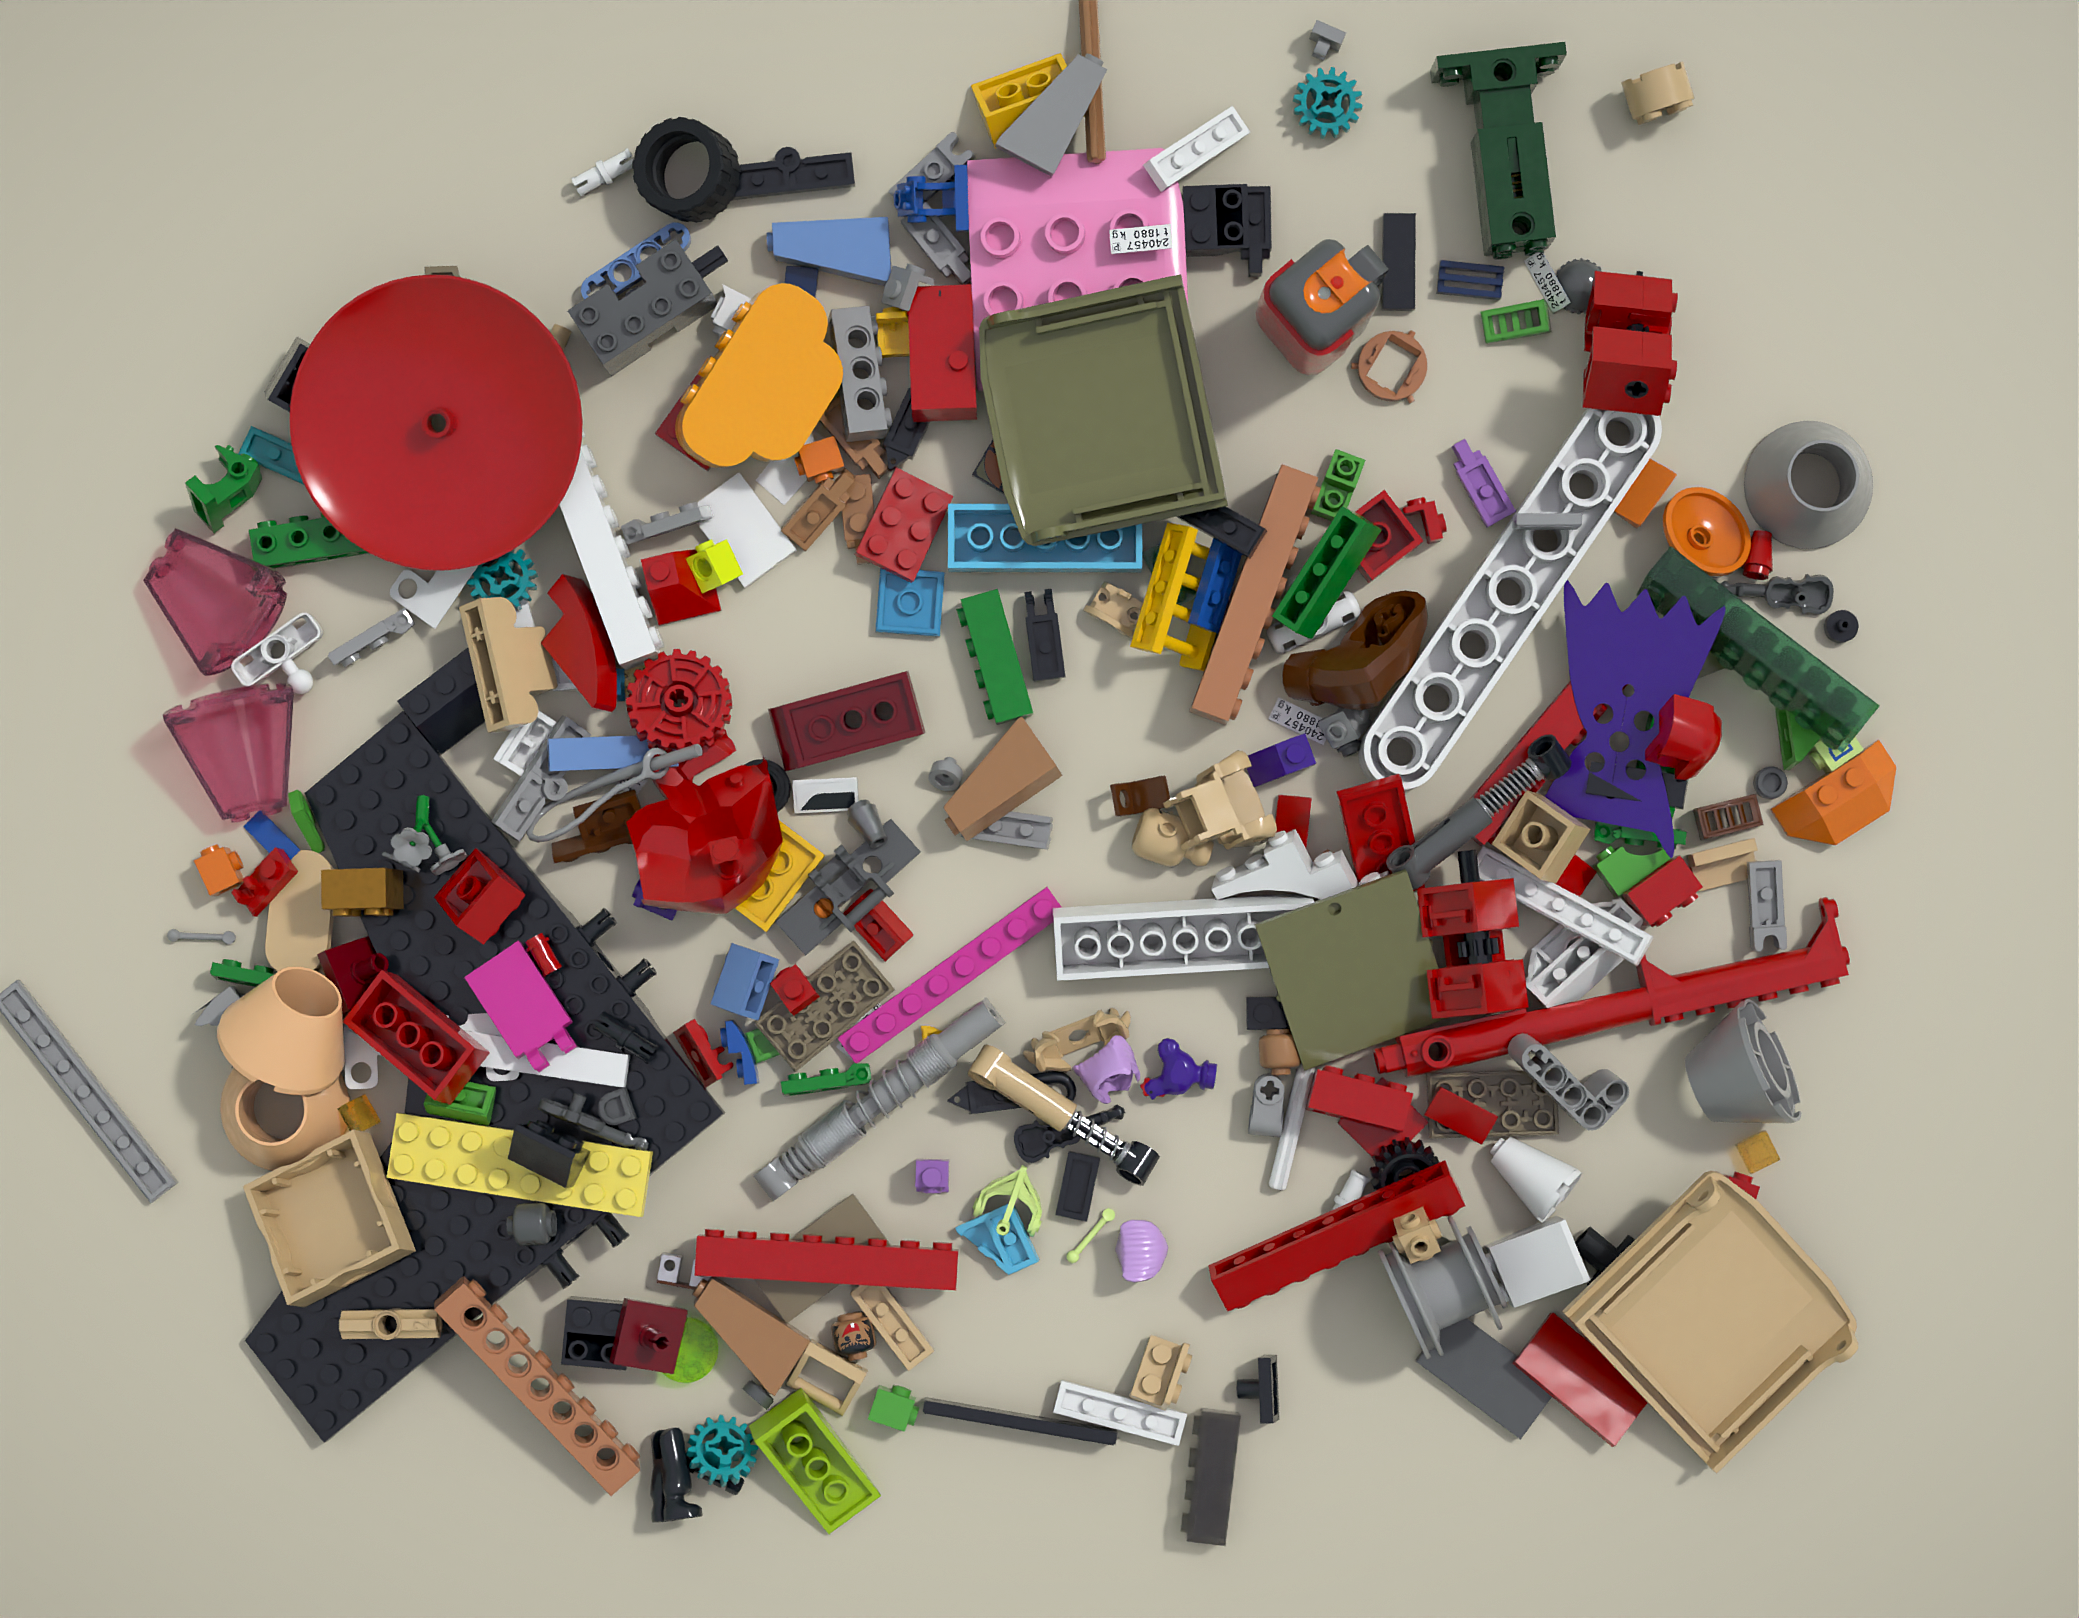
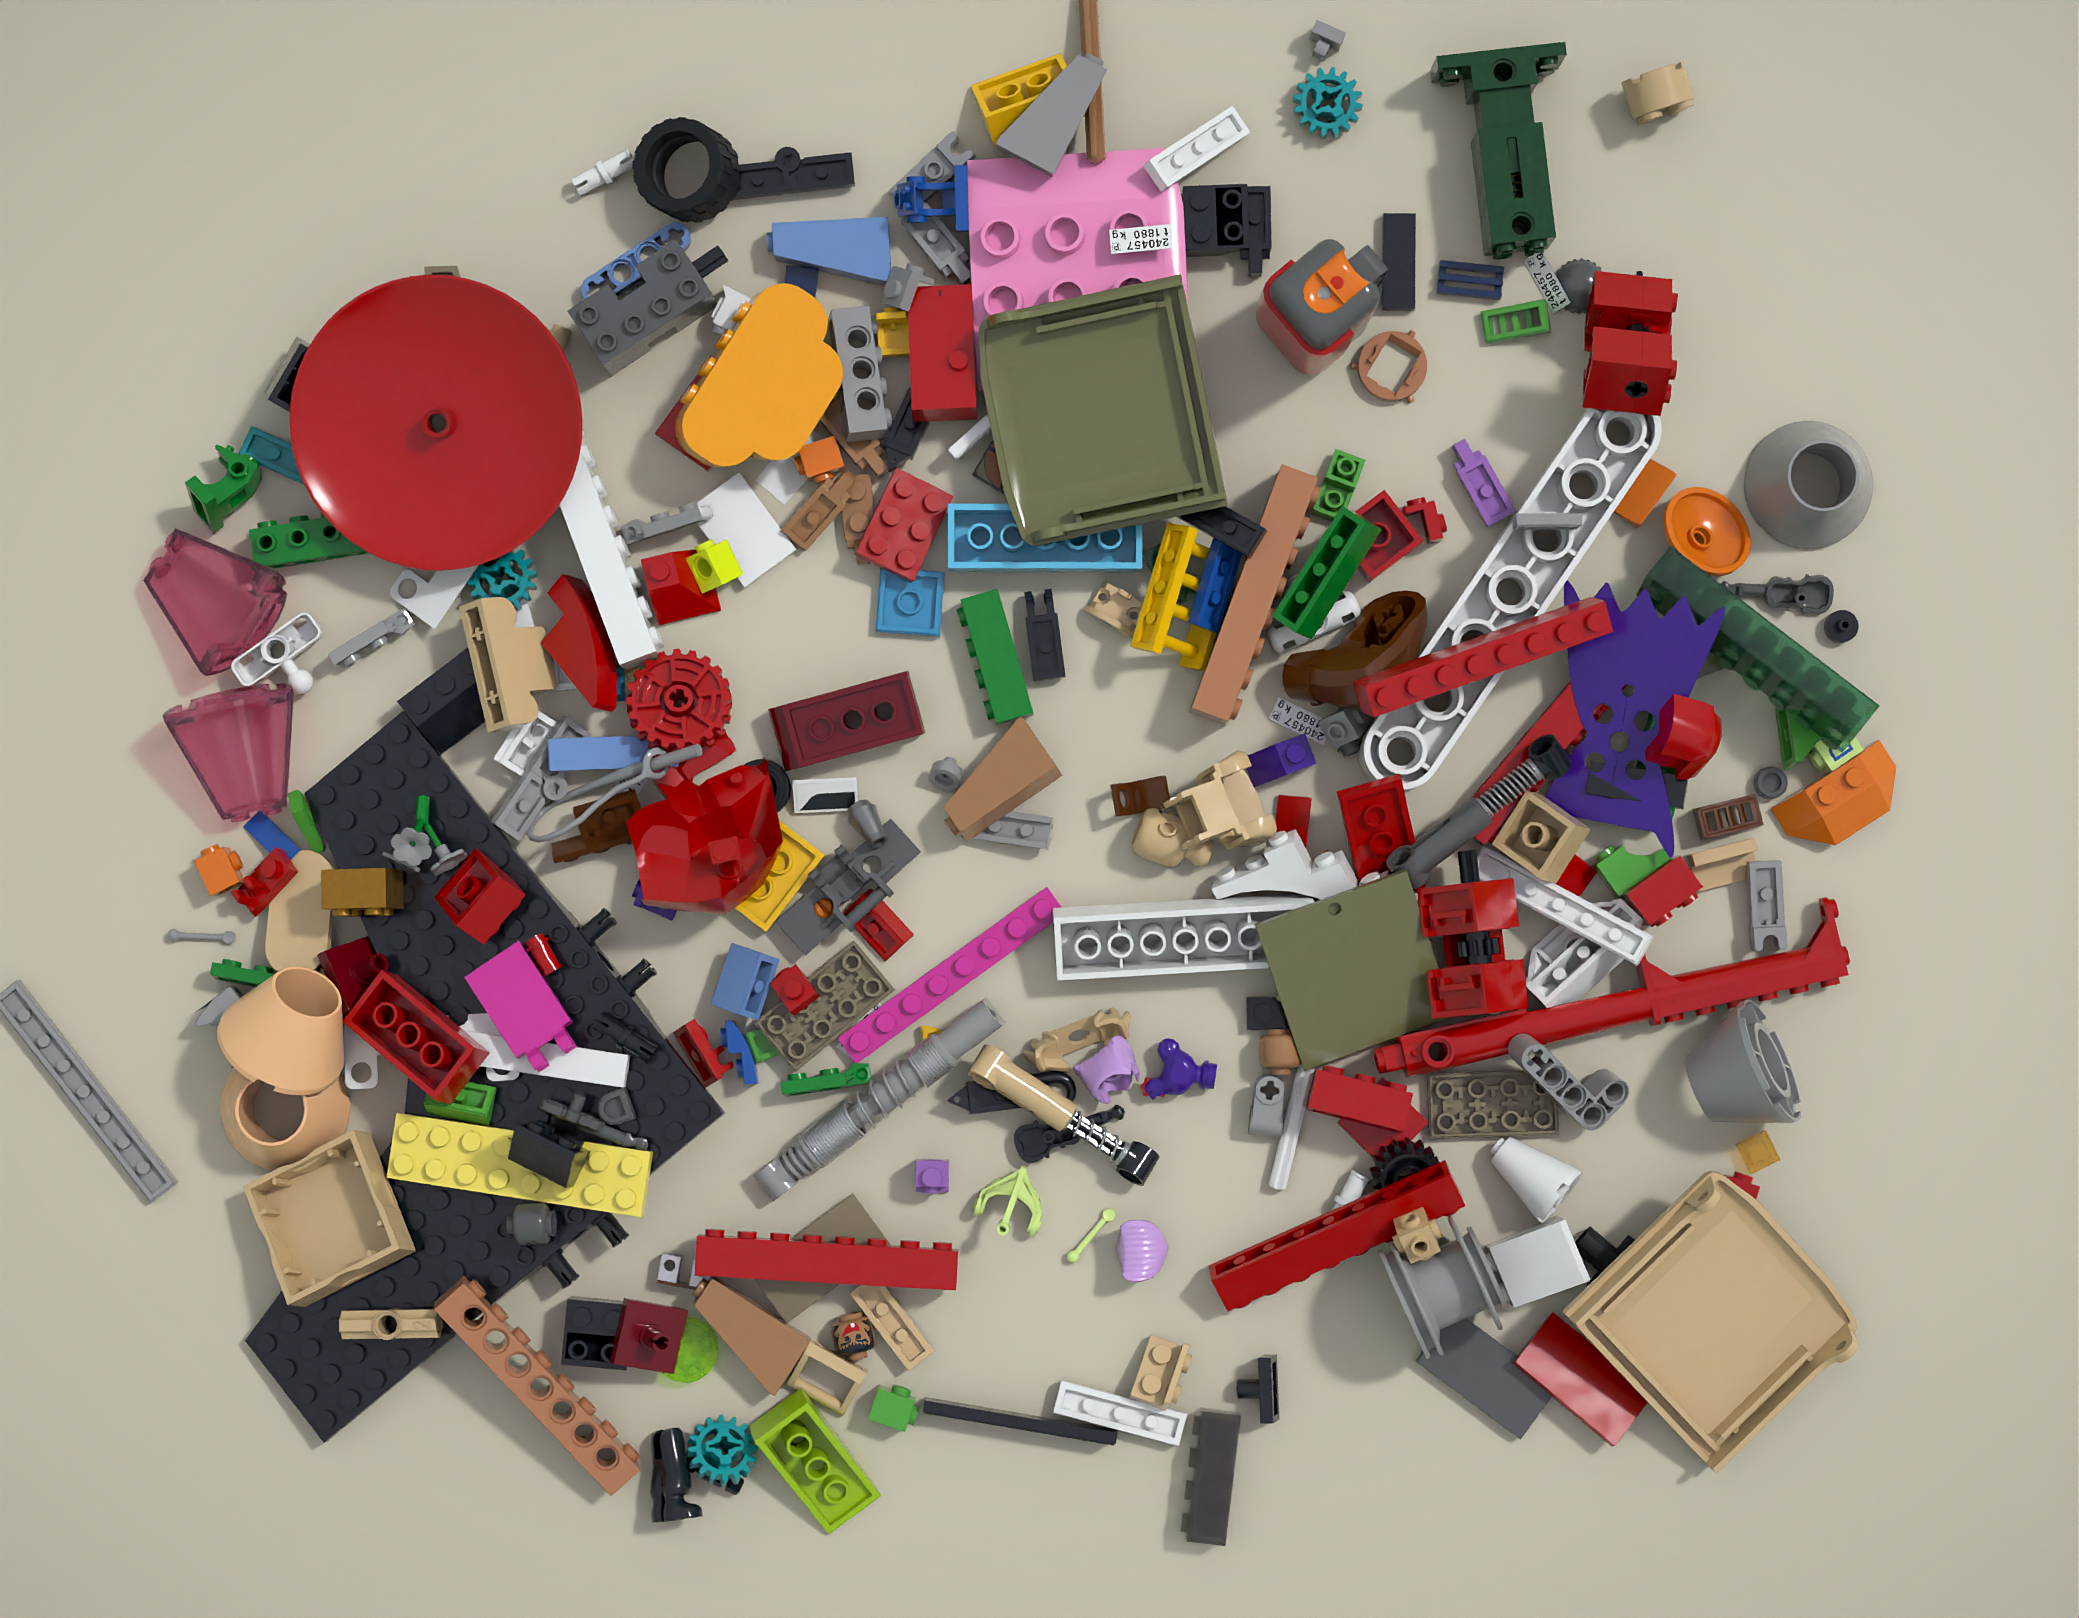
clear yellow tile [337,1094,381,1132] -> none
dark grey tile [742,1380,774,1410] -> none
medium azure wing [955,1203,1040,1275] -> none
black tile [1055,1151,1100,1222] -> none
red slope [1424,1086,1498,1145] -> none
green hinge [1593,821,1687,849] -> none
red cone [1741,530,1773,580] -> none
none -> white tile [948,414,992,462]
none -> red brick [1353,597,1613,717]

